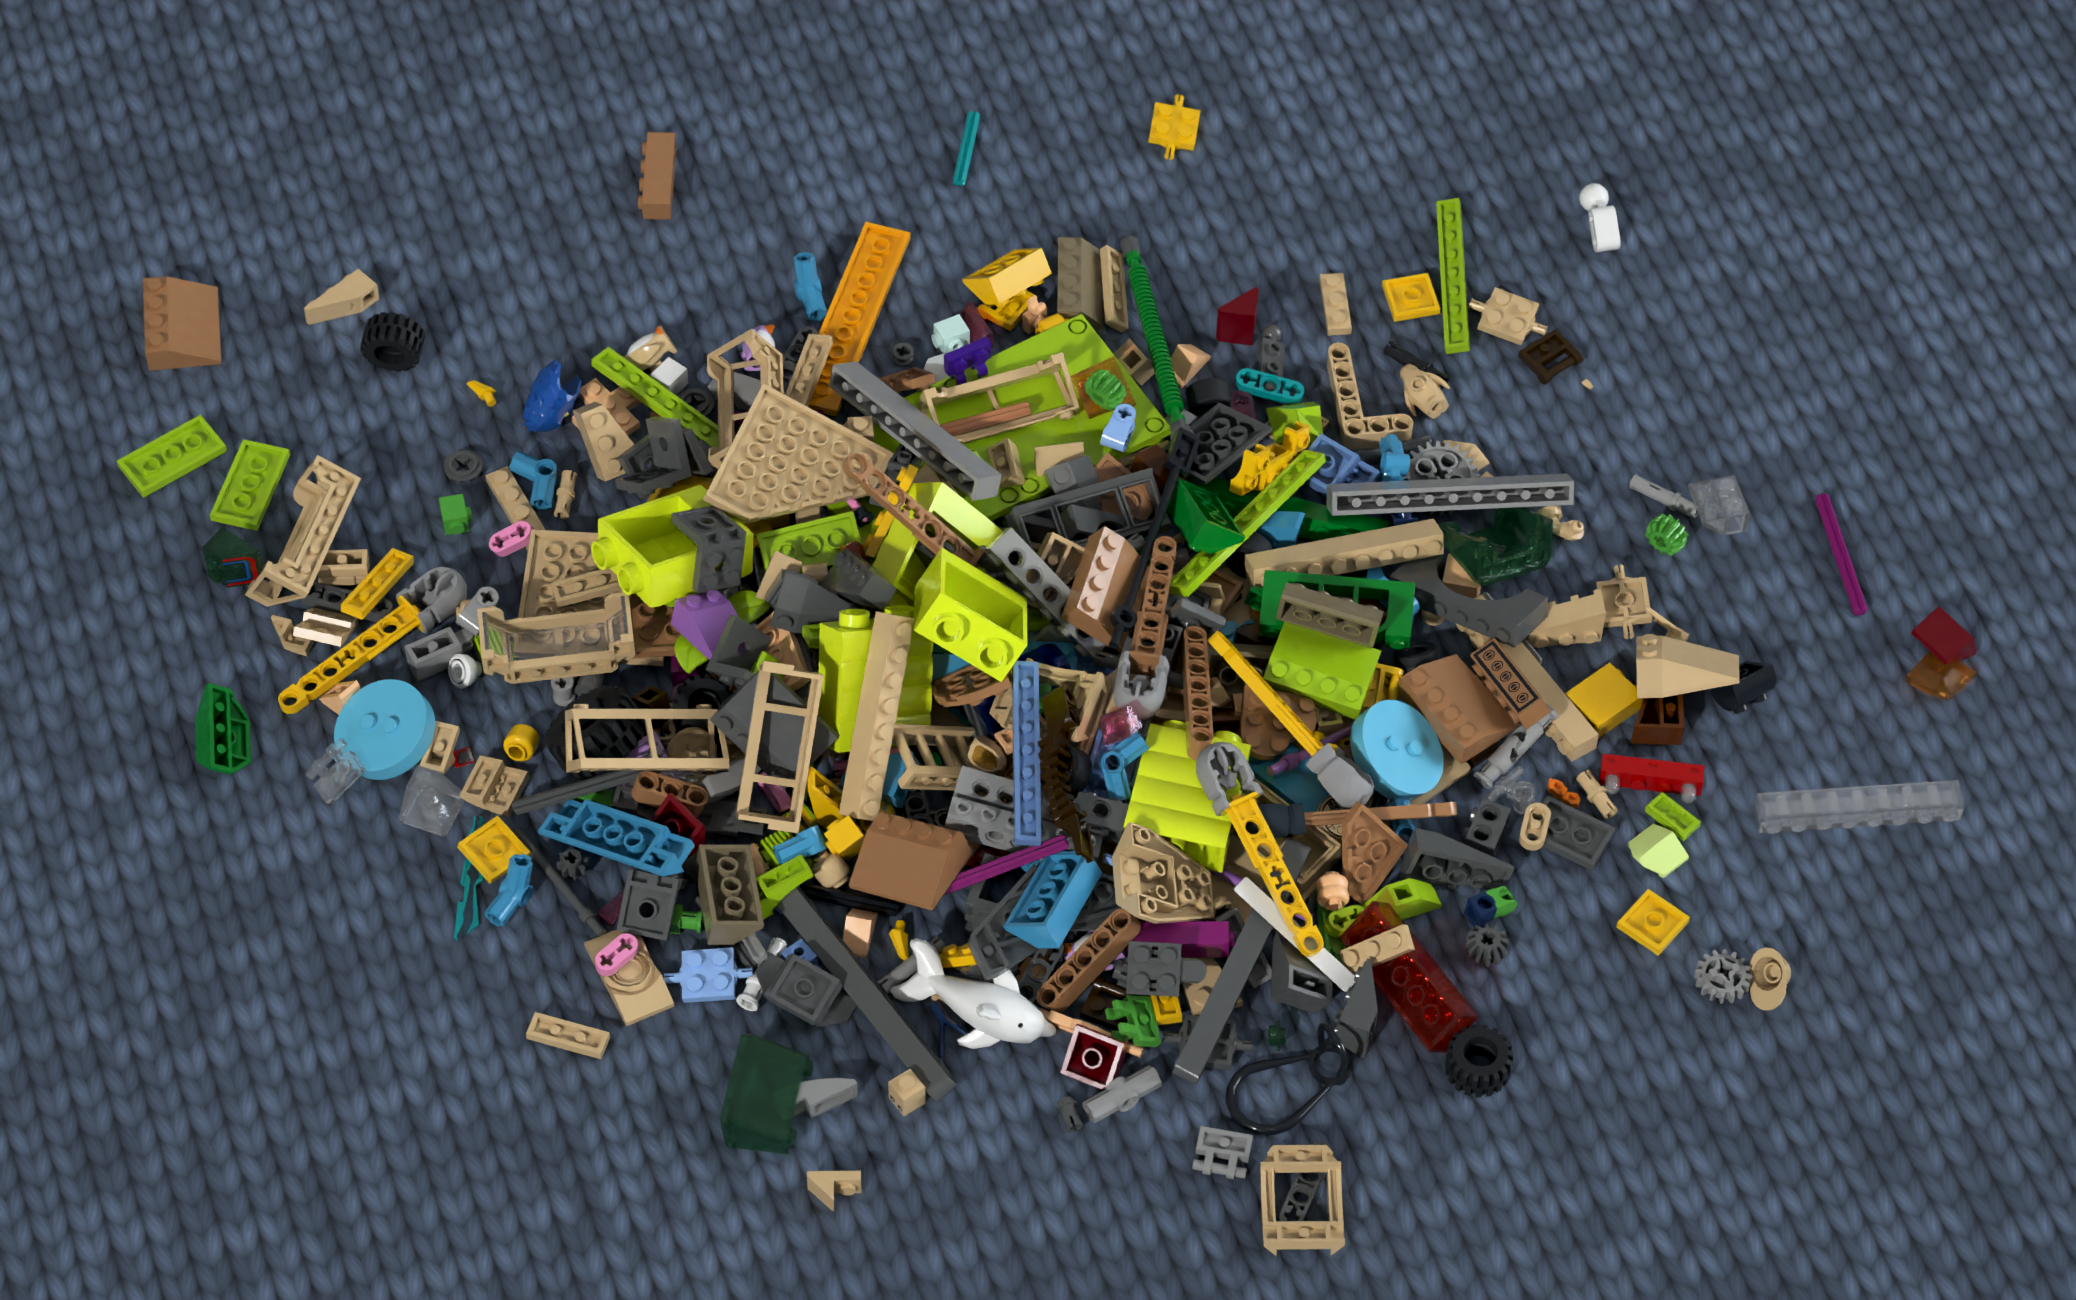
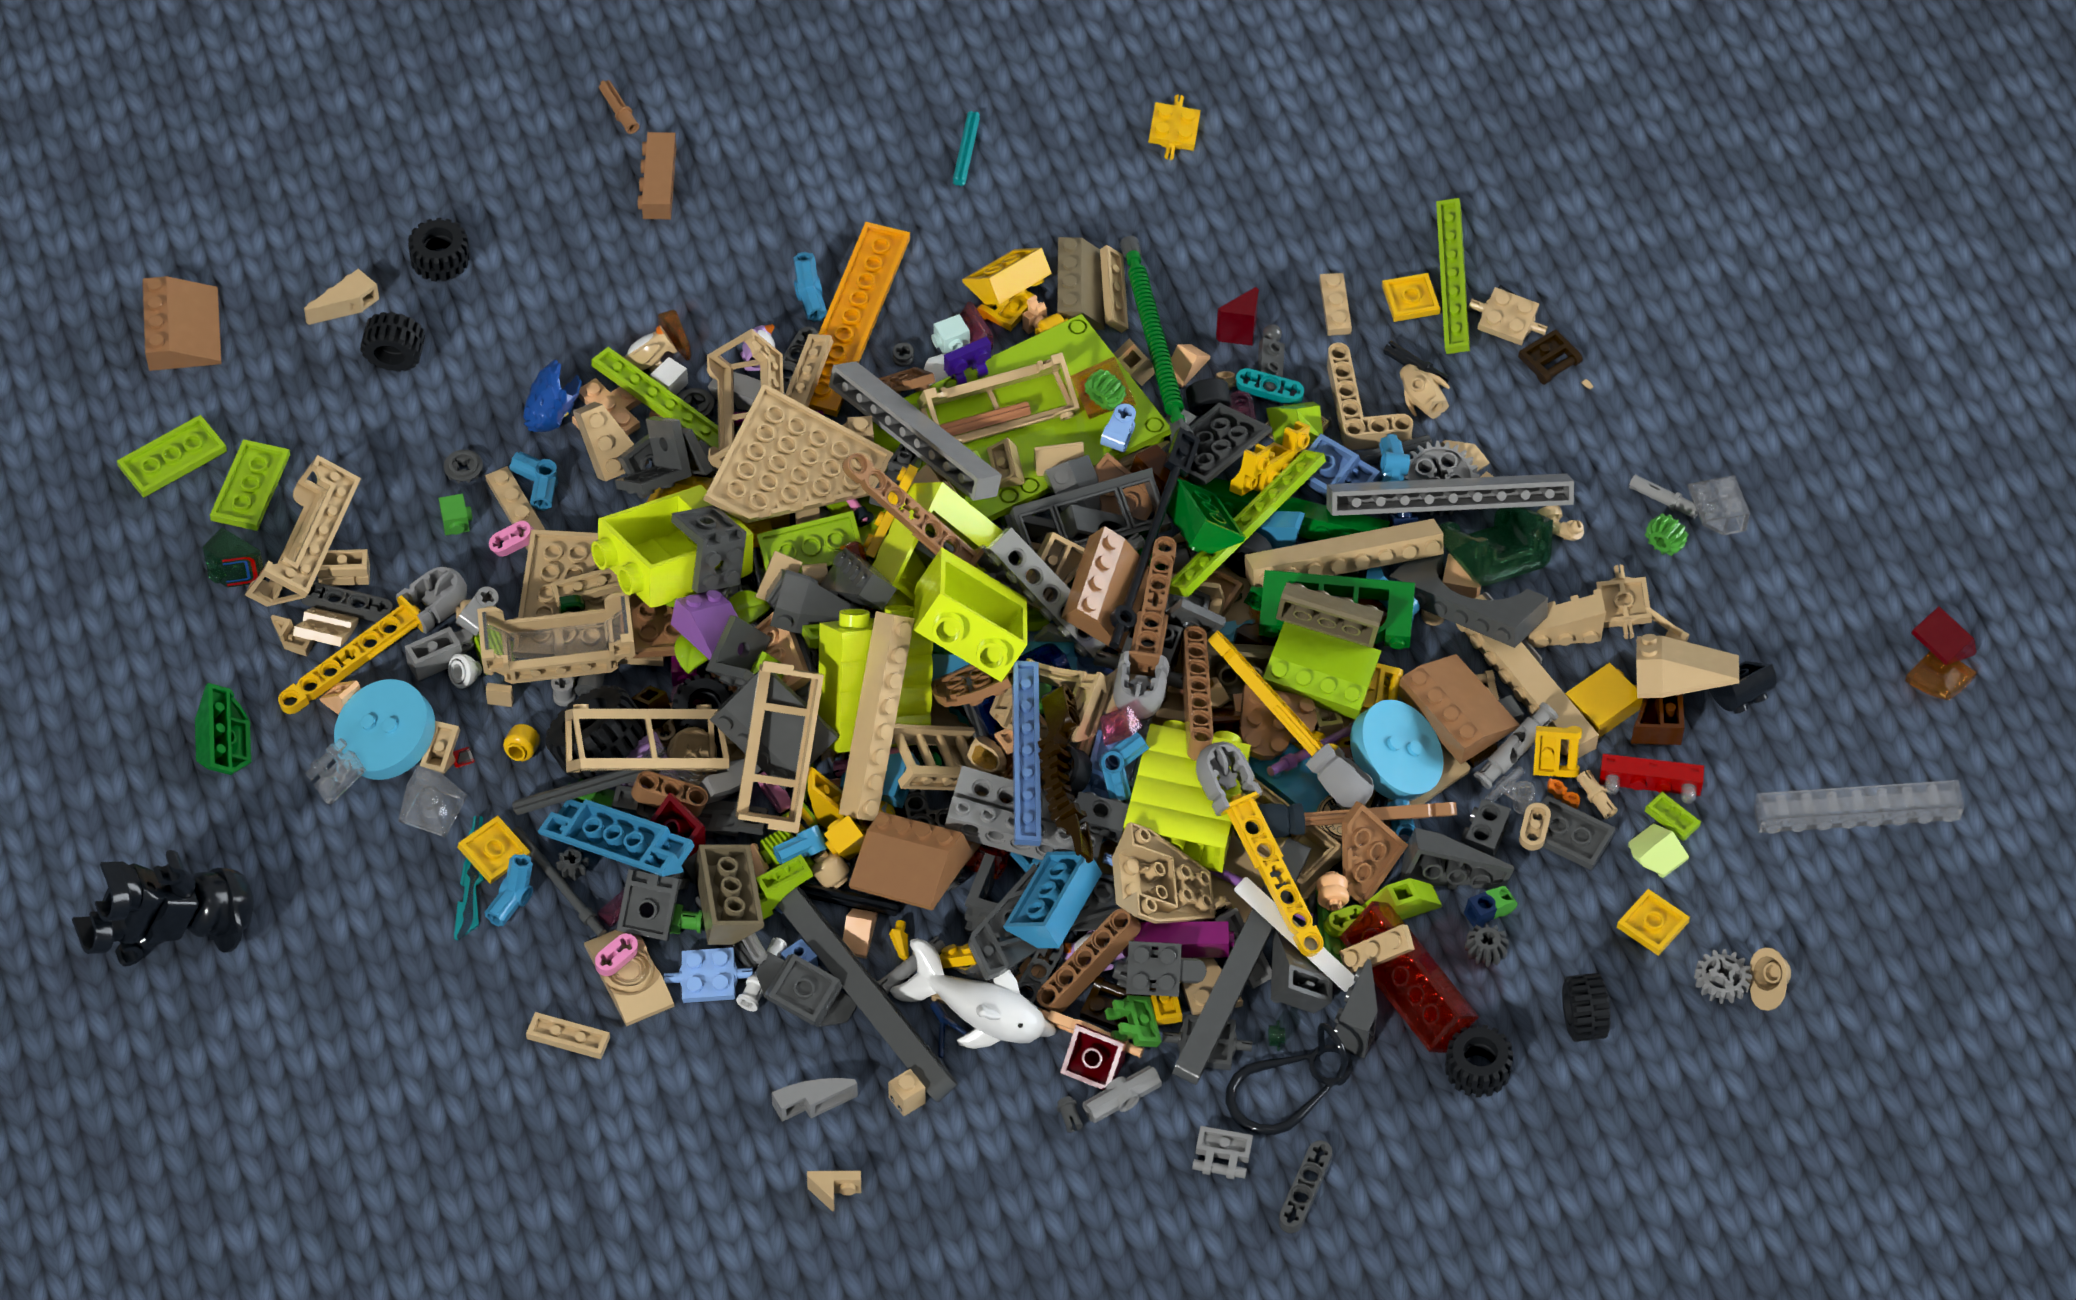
yellow plate [341,548,414,620] -> none
tan slope [460,755,530,817] -> none
yellow bar [466,380,497,407] -> none
tan pin [554,470,577,520] -> none
clear green windscreen [721,1033,813,1154] -> none
magenta axle [943,834,1069,896] -> none
tan wedge [1260,1145,1345,1256] -> none
black tyre [1393,642,1440,676] -> none
medium nougat brick [1470,638,1551,729] -> none
white beam [1579,183,1620,252] -> none
magenta axle [1815,493,1867,616] -> none
none -> black piece [72,850,254,967]
none -> black tyre [408,218,470,282]
none -> tan tile [486,683,514,707]
none -> dark green tile [559,595,585,614]
none -> medium nougat axle [599,80,639,134]
none -> clear orange slope [658,310,691,361]
none -> tan plate [1216,371,1236,390]
none -> yellow plate [1533,726,1582,778]
none -> black tyre [1562,973,1610,1042]

